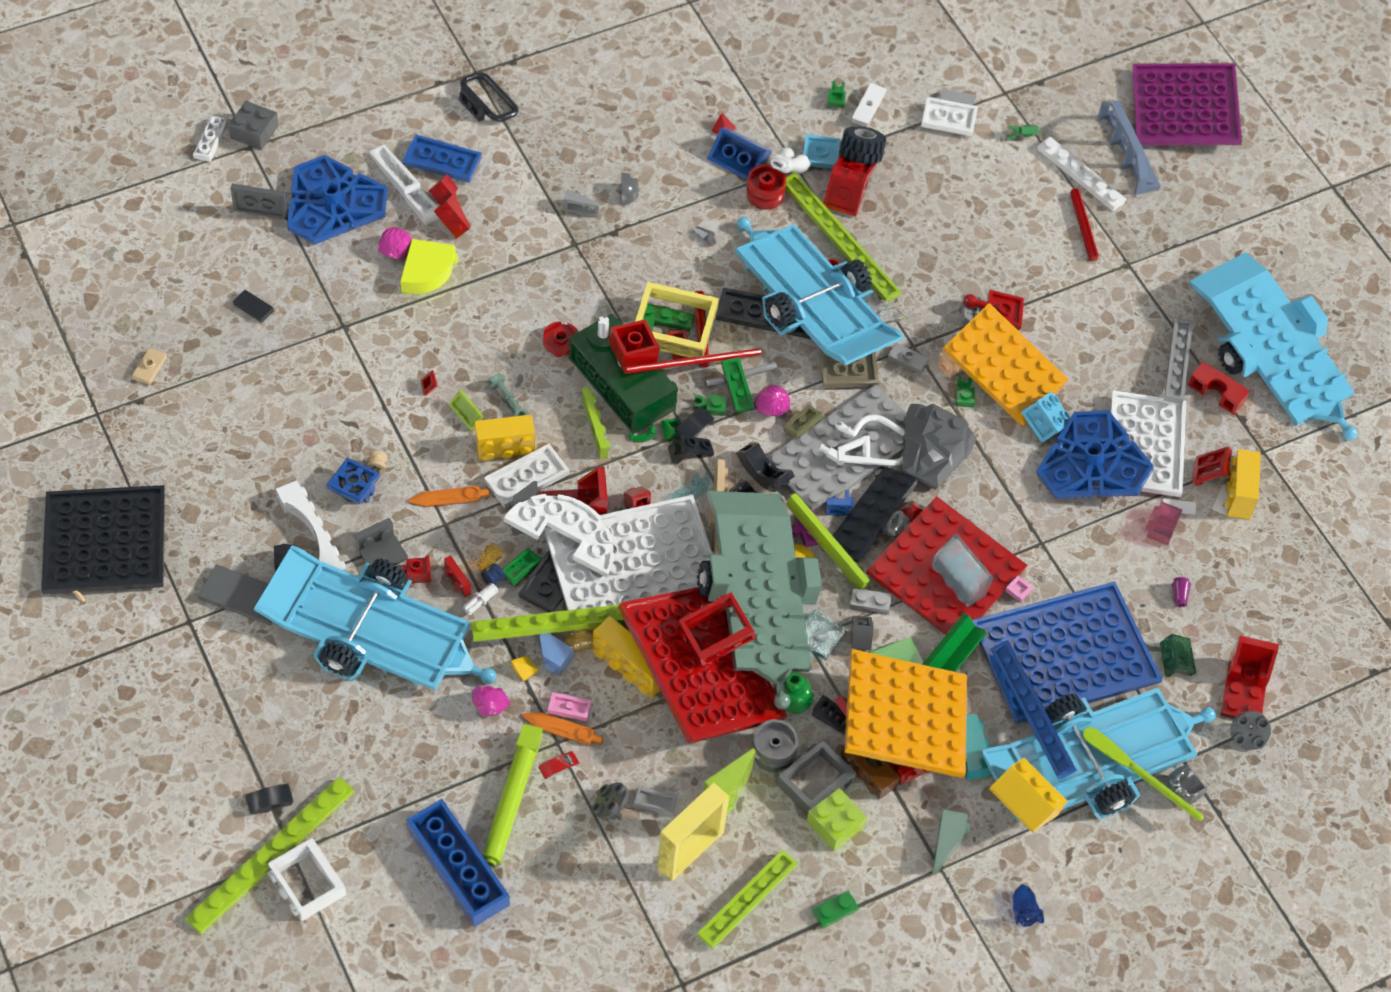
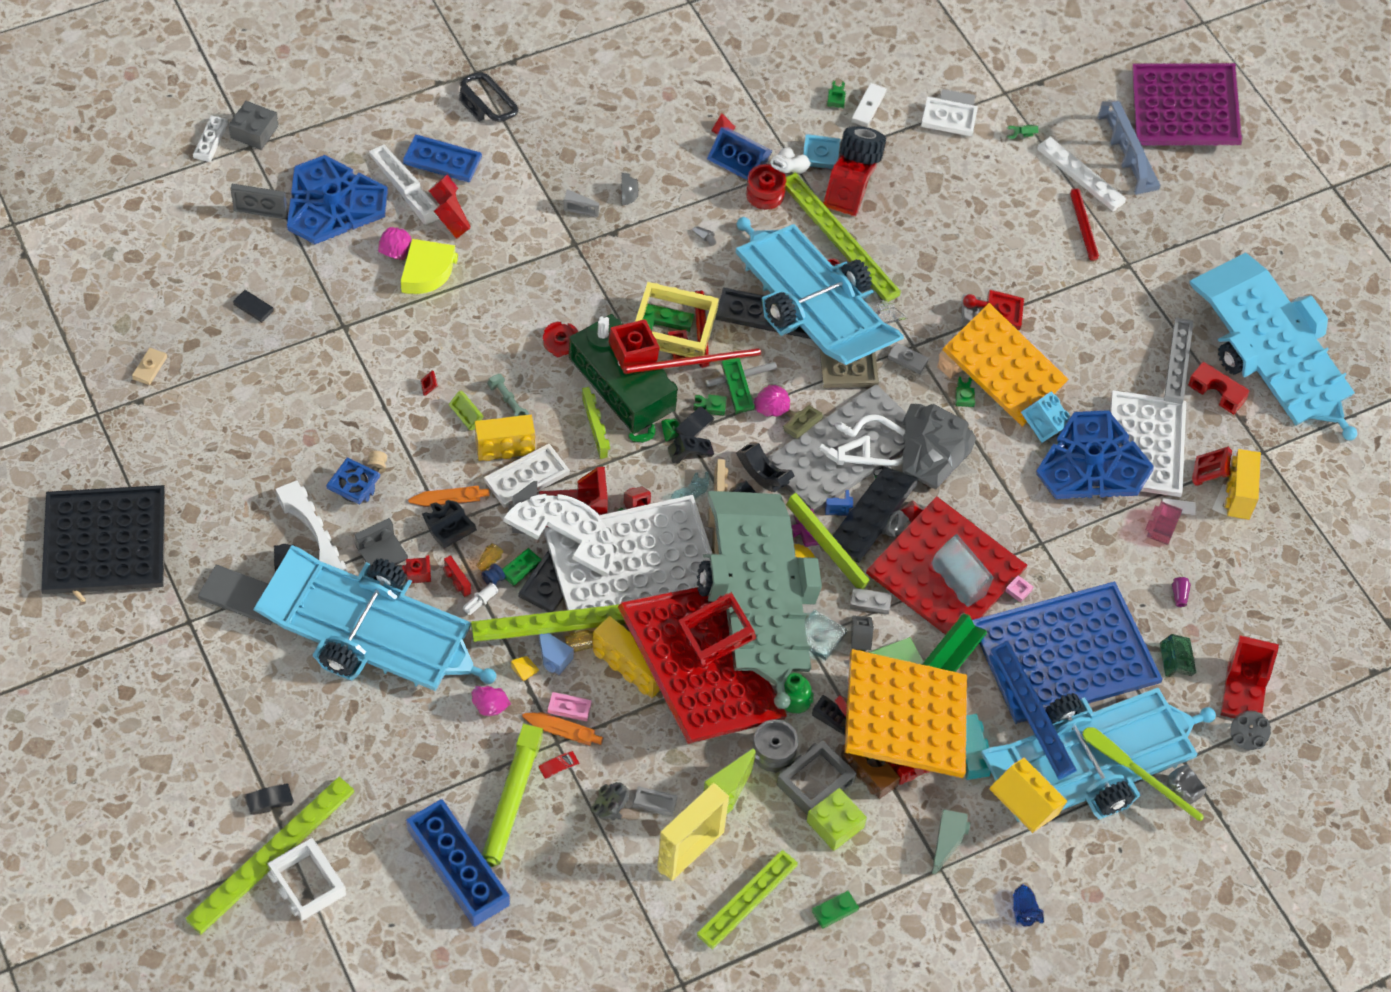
none -> black plate [422,500,477,549]

